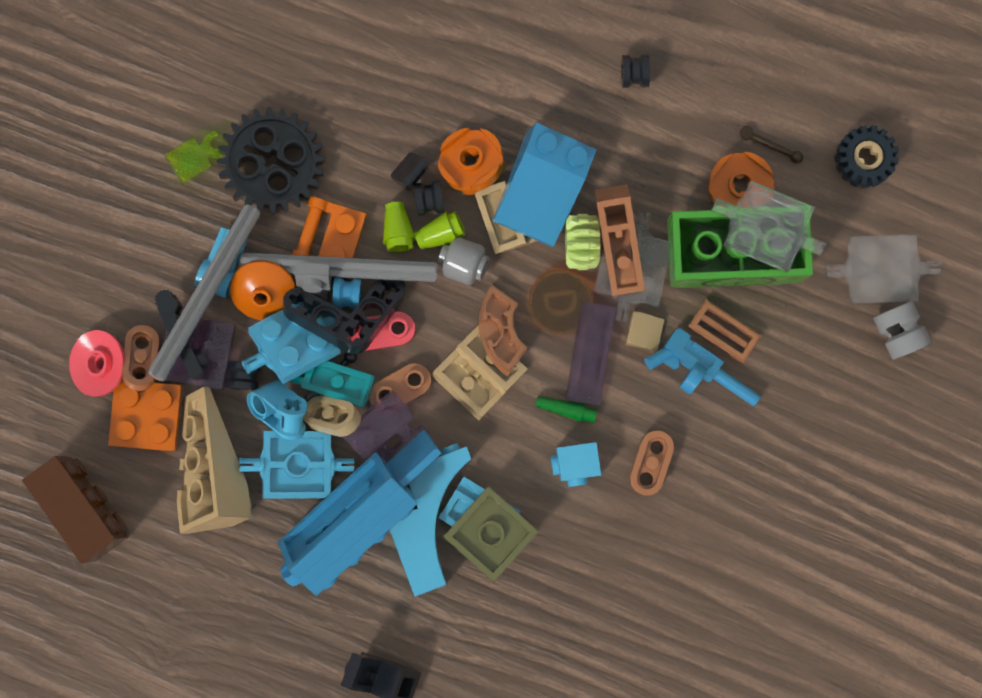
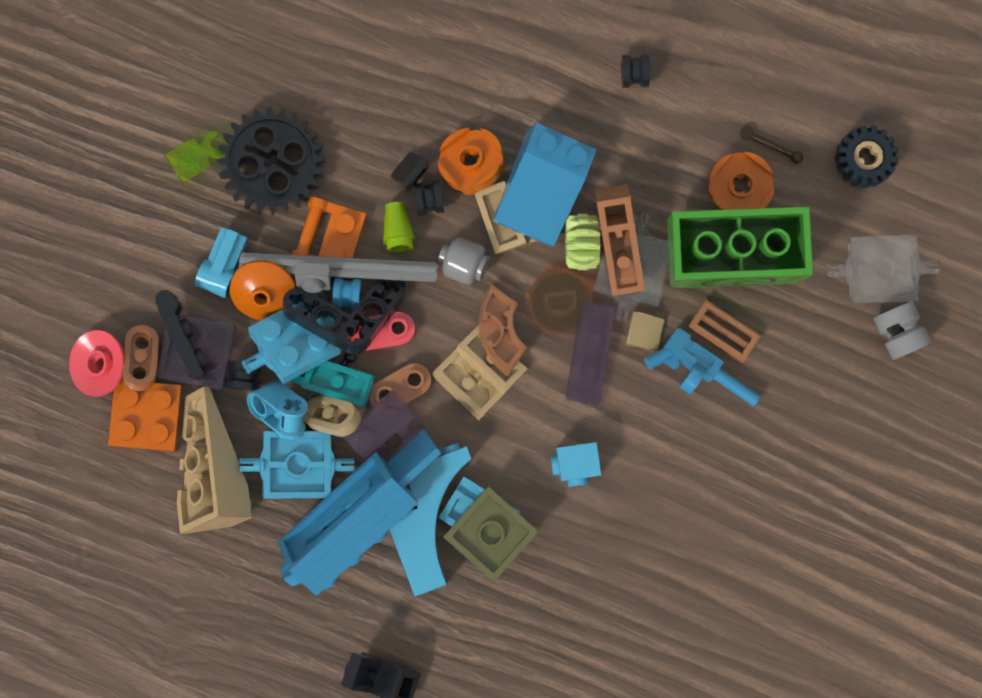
reddish brown brick [22,456,128,564] -> none
light grey axle [148,204,260,382] -> none
lime cone [414,211,466,250] -> none
green animal [535,396,598,423] -> none
nougat plate [629,431,674,496] -> none
clear plate [711,181,826,272] -> none

